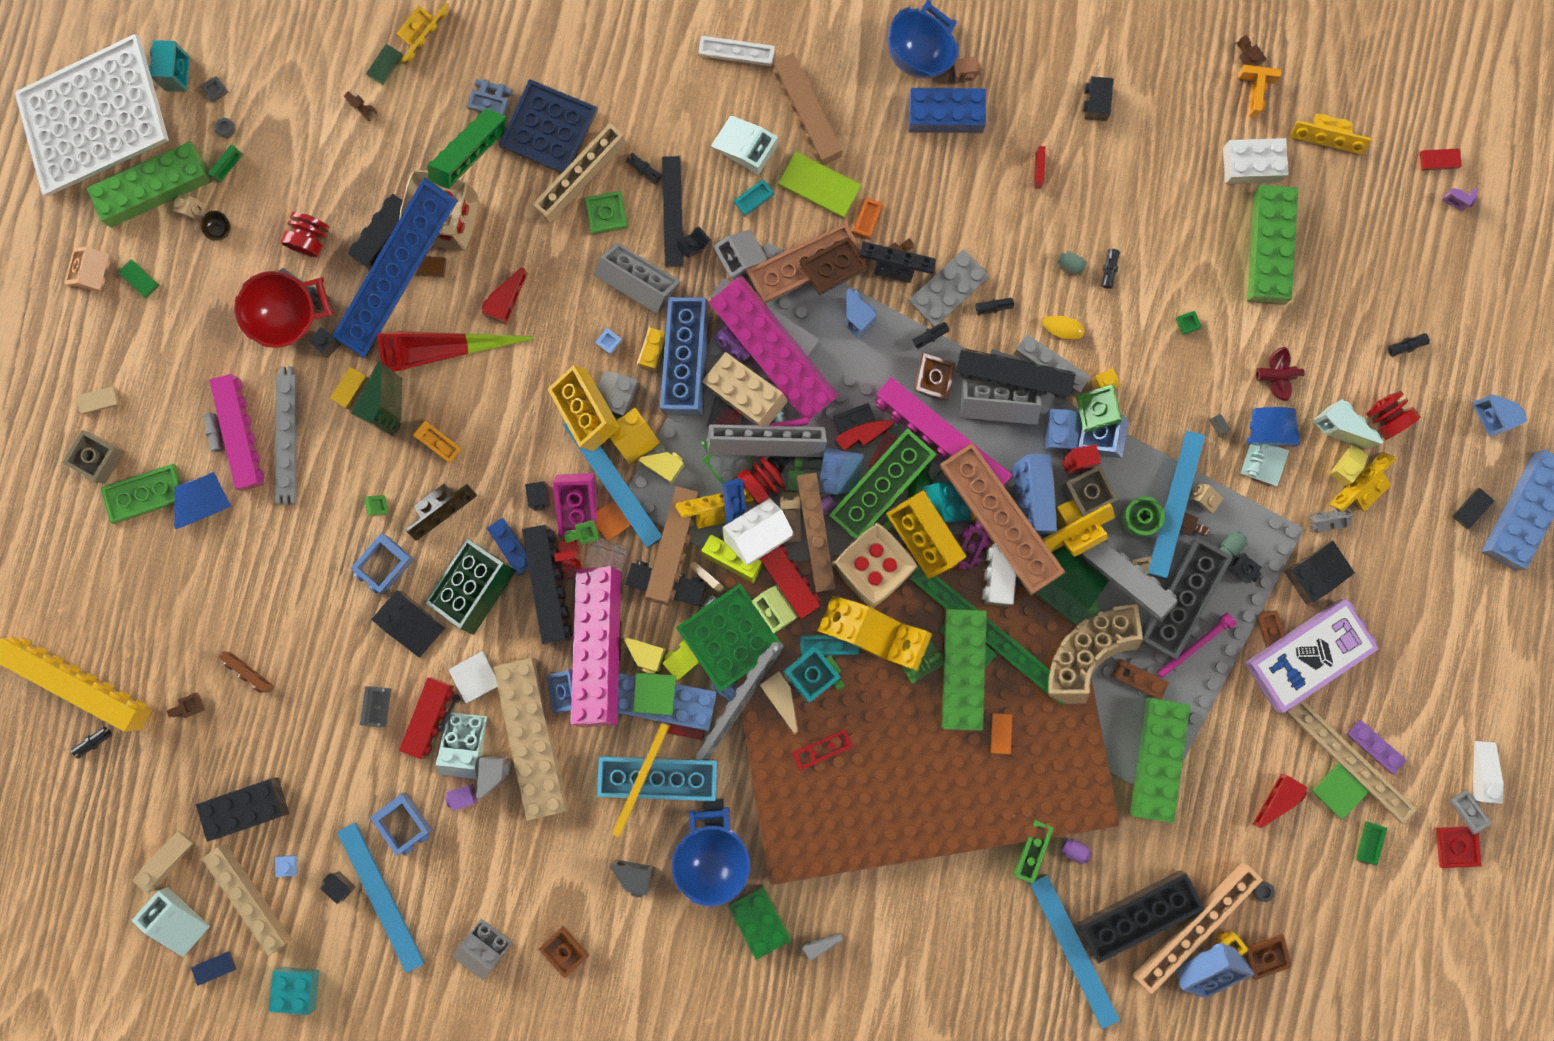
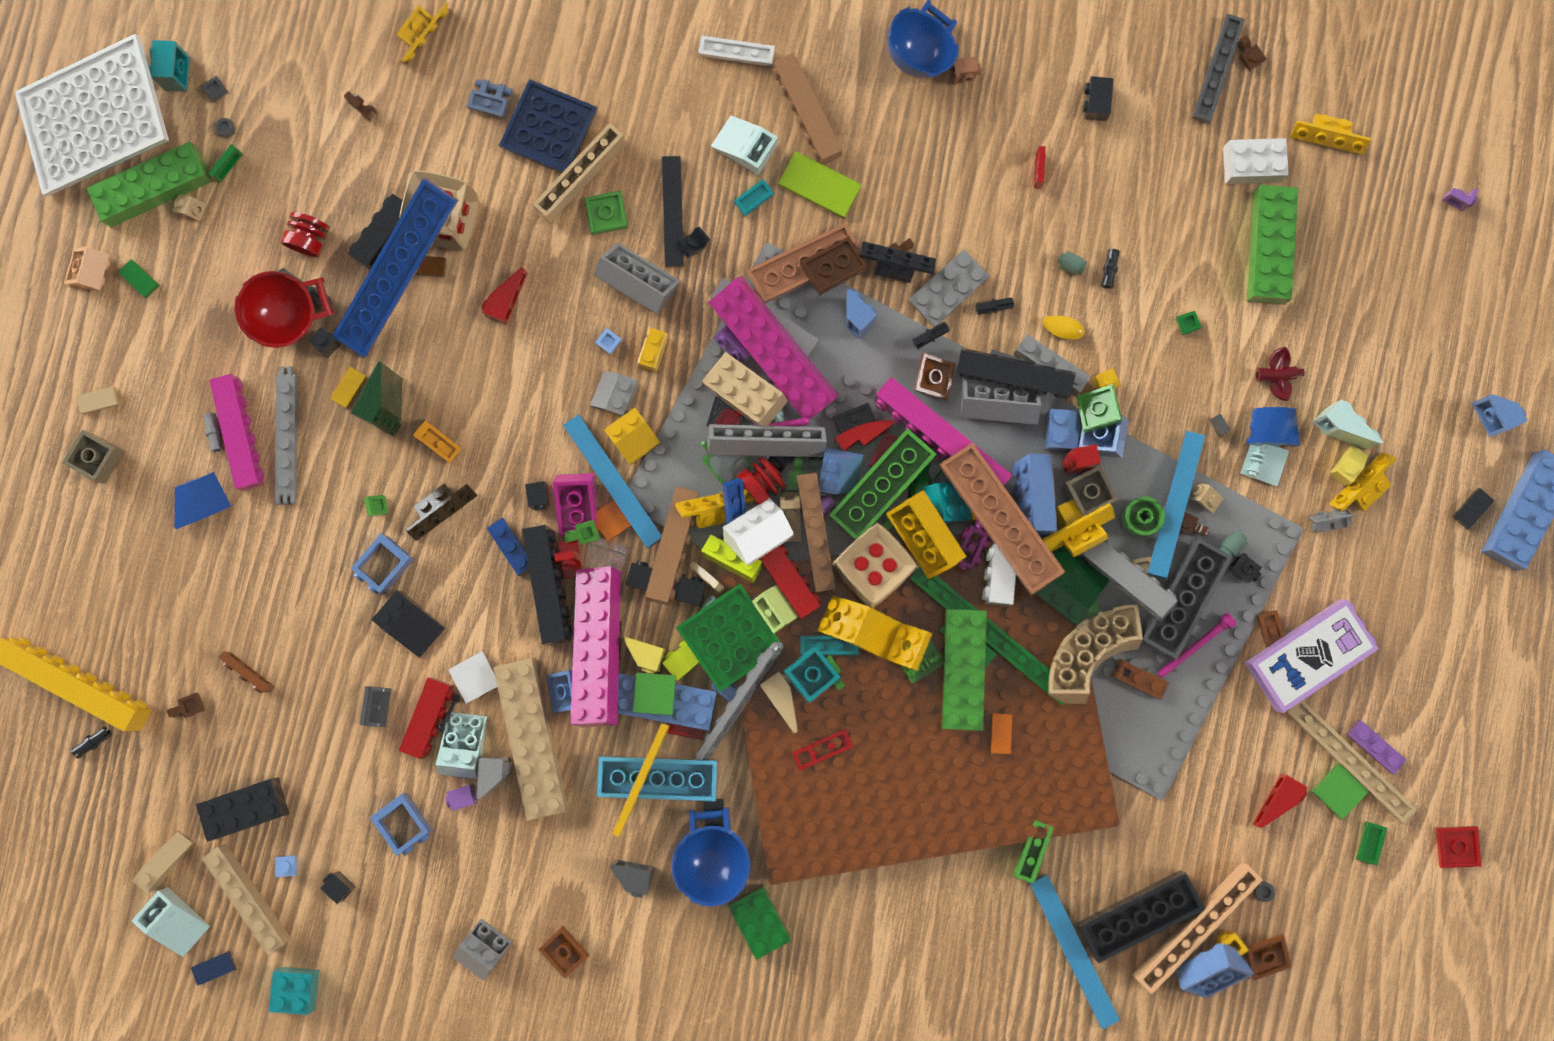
bright green tile [101,464,181,524] -> none
dark brown hair [201,210,231,241] -> none
dark azure tile [337,822,425,973] -> none
clear green tile [366,44,403,85] -> none
red plate [377,331,534,371] -> none
dark green slope [425,538,516,635] -> none
green brick [427,108,506,189] -> none
yellow brick [548,365,620,452] -> none
black pin [626,152,662,185] -> none
light yellow slope [639,452,685,484] -> none
medium blue brick [660,297,710,415] -> none
light grey slope [713,230,768,280] -> none
light grey slope [802,933,843,961] -> none
orange tile [853,197,883,239] -> none
blue brick [909,88,986,133] -> none
medium lavender brick [1061,838,1092,865] -> none
bright green brick [1130,698,1190,823] -> none
light orange bracket [1238,65,1282,118] -> none
black slope [1284,541,1355,604] -> none
red wheel [1366,390,1421,440] -> none
black pin [1388,333,1430,357] -> none
red tile [1420,148,1462,171] -> none
light grey plate [1449,790,1492,835] -> none
white slope [1473,741,1504,804] -> none
none -> dark grey plate [1192,14,1245,124]

